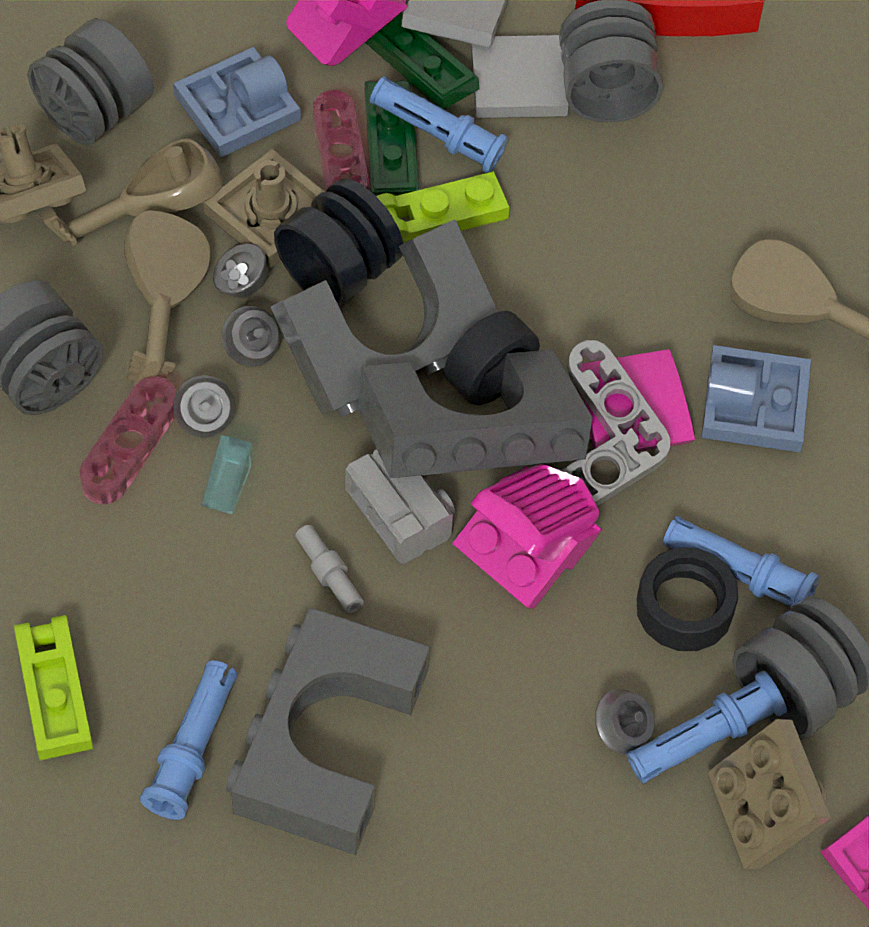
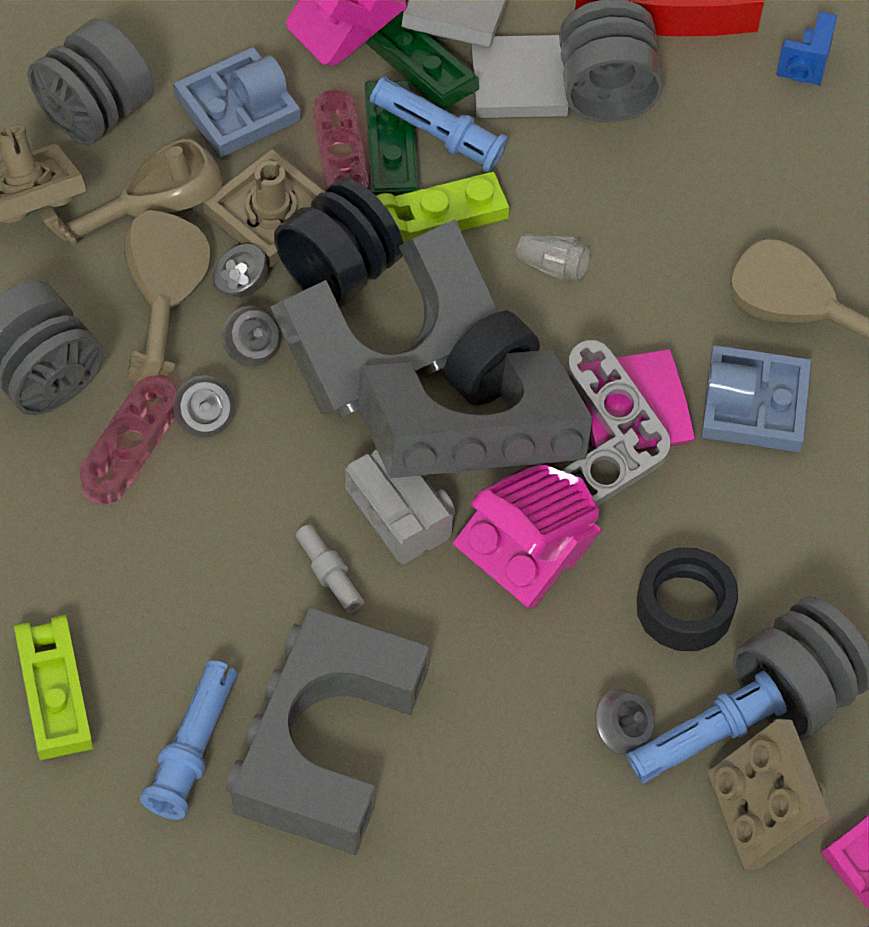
clear light blue piece [202,435,253,514] -> none
medium blue pin [663,516,820,607] -> none
none -> clear cone [516,233,591,284]
none -> blue bracket [777,11,837,86]

